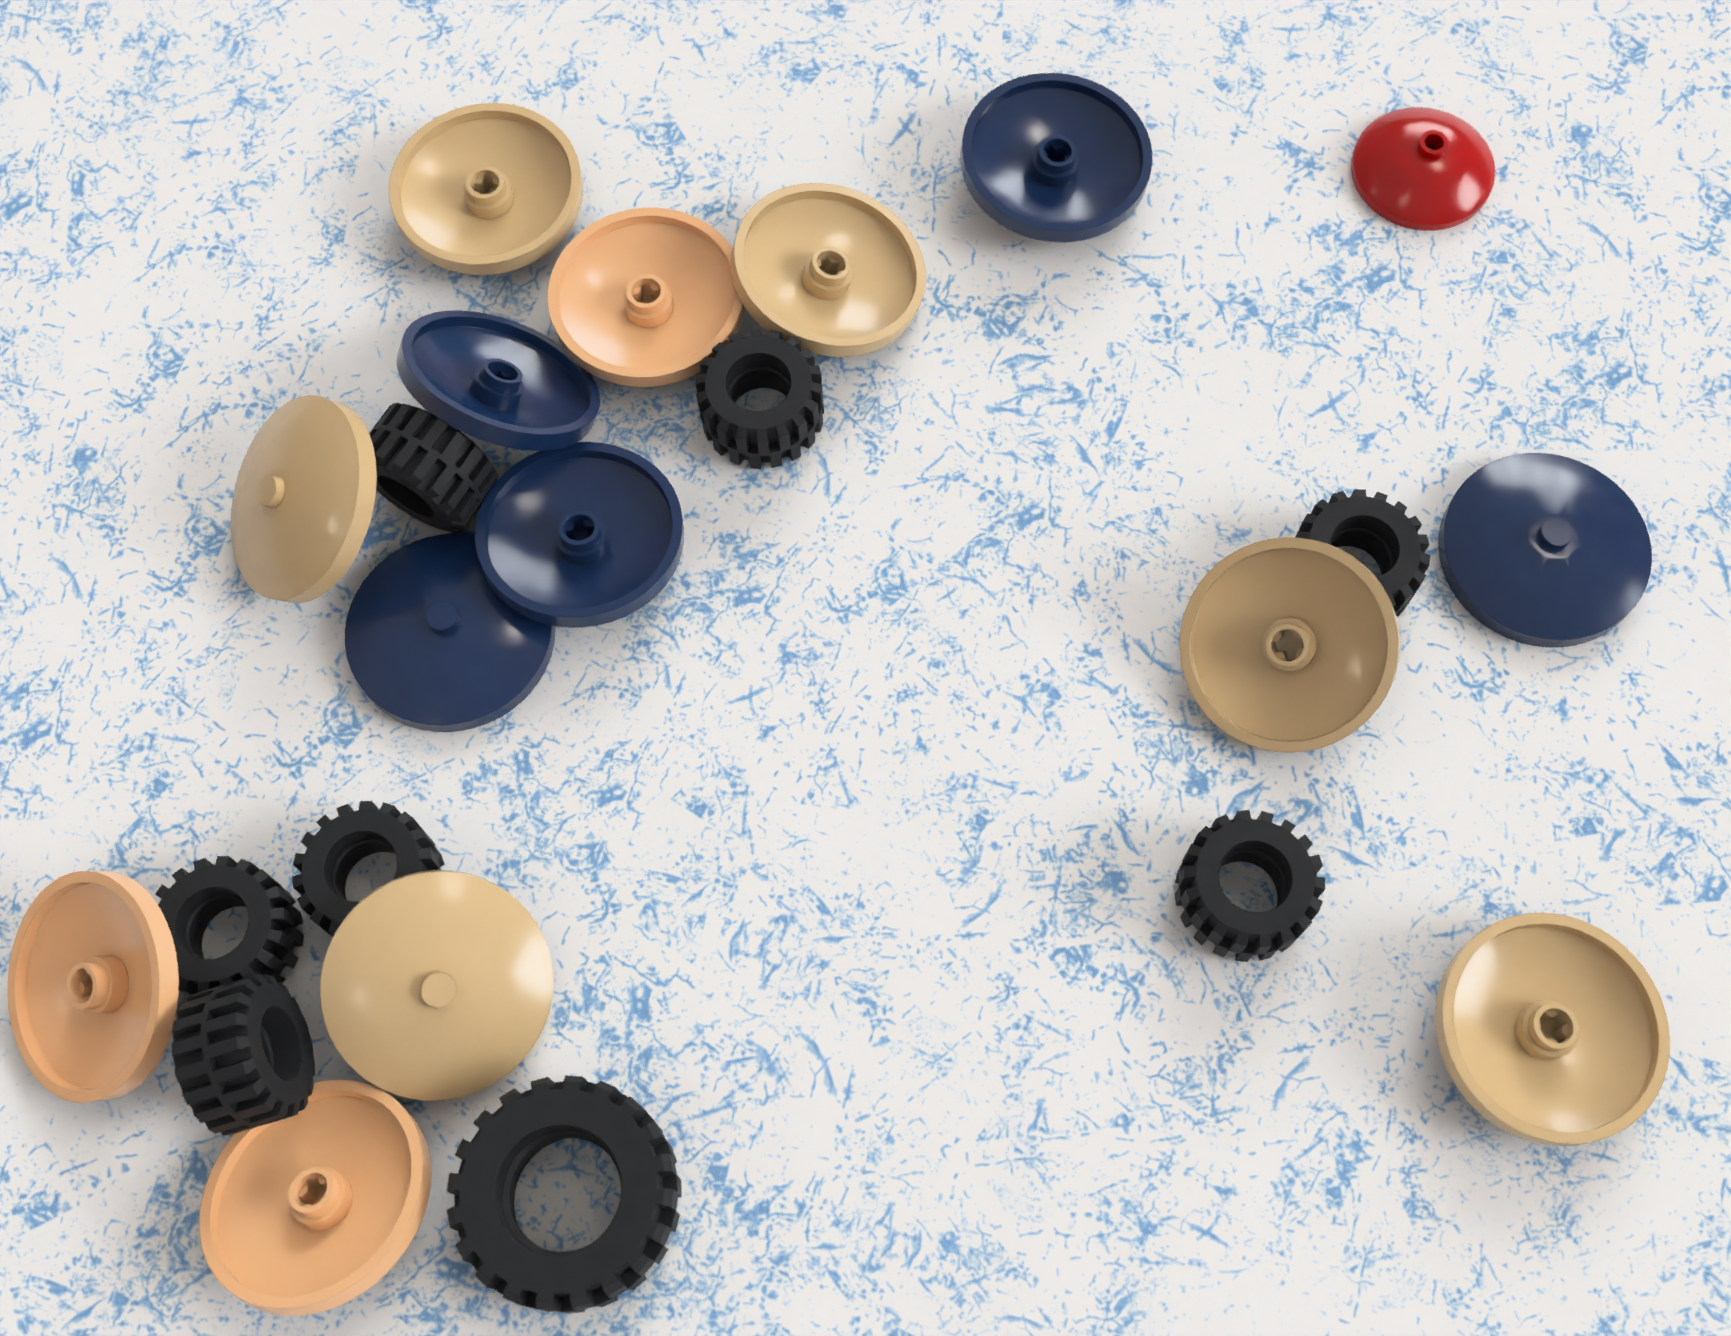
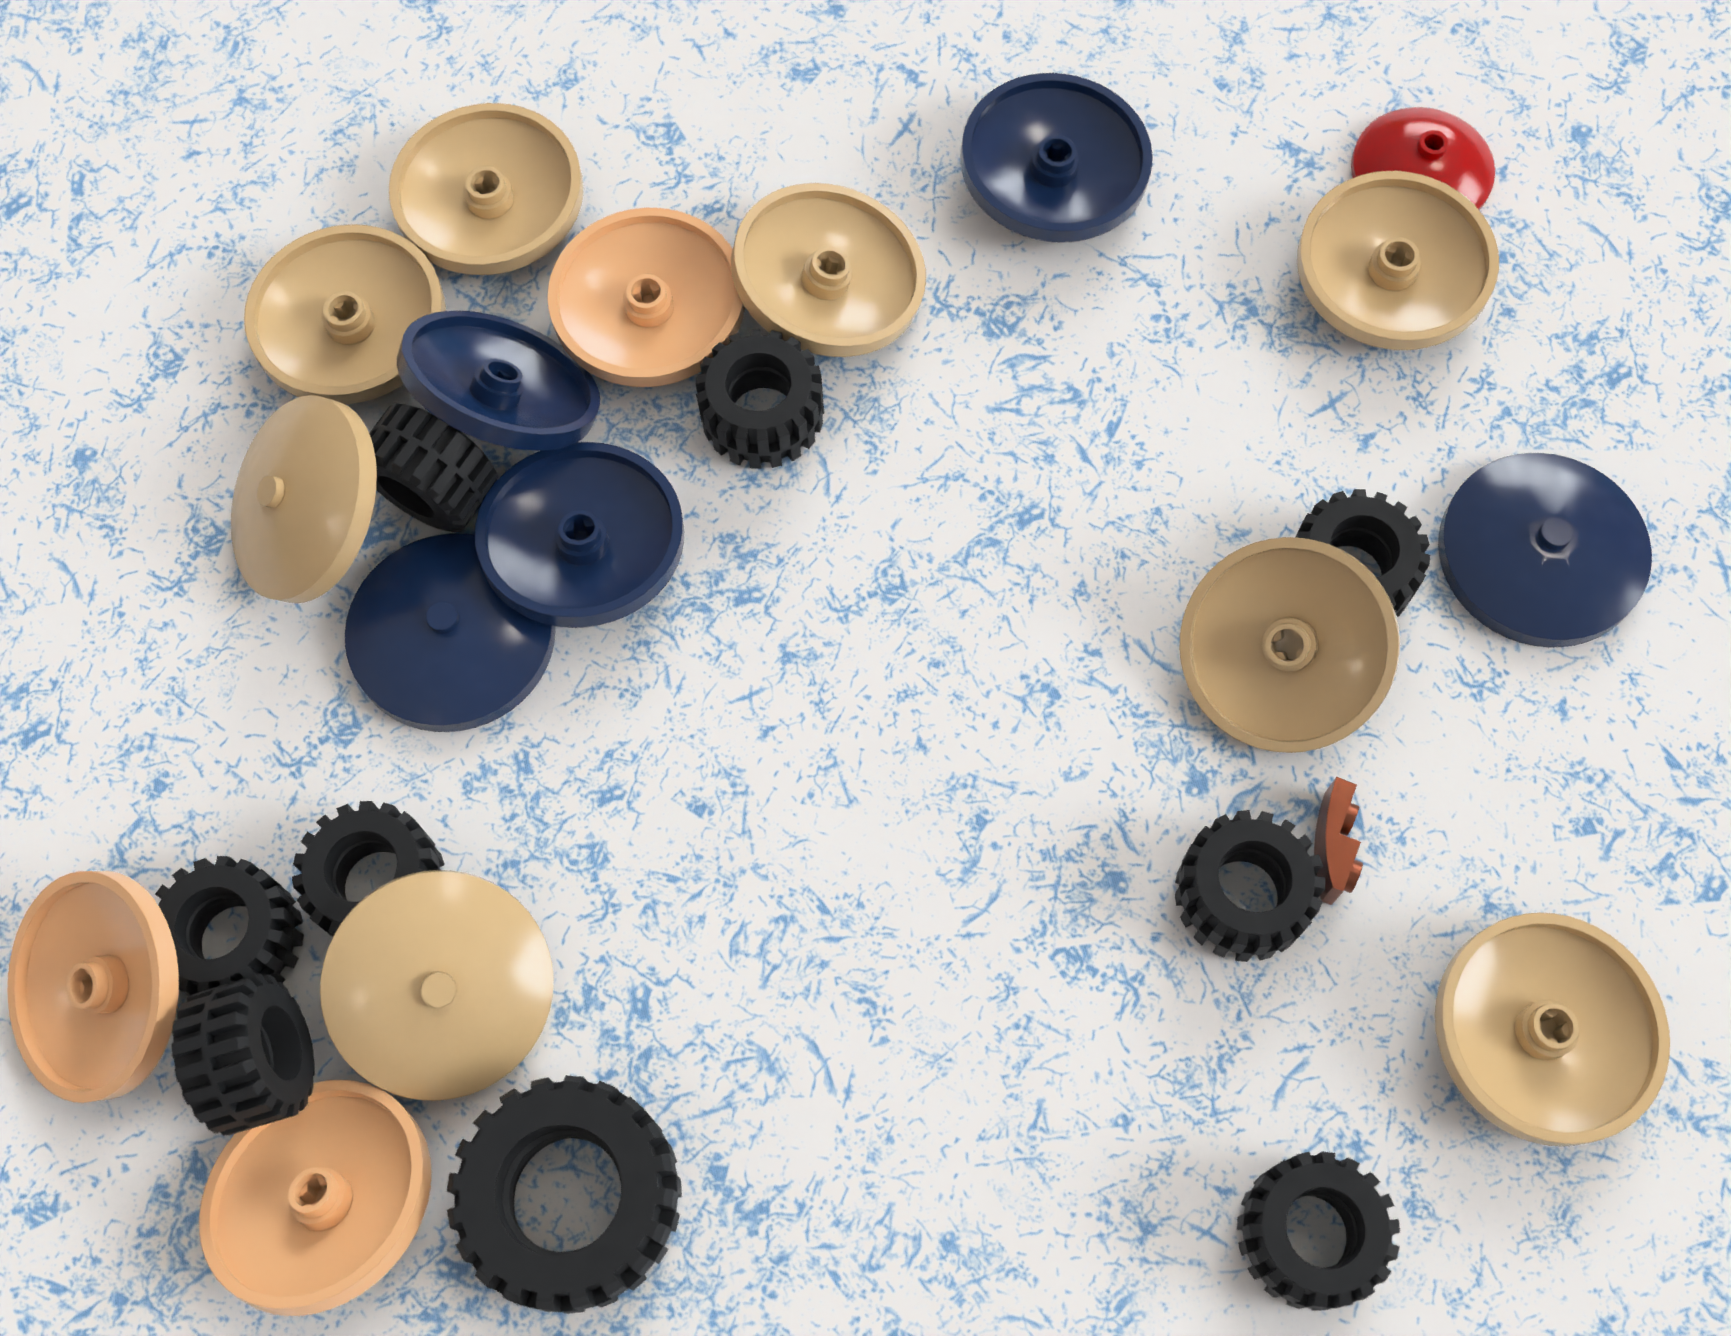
none -> tan dish [244,224,446,404]
none -> black tyre [1237,1151,1400,1311]
none -> tan dish [1297,171,1499,350]
none -> copper slope [1314,777,1363,905]

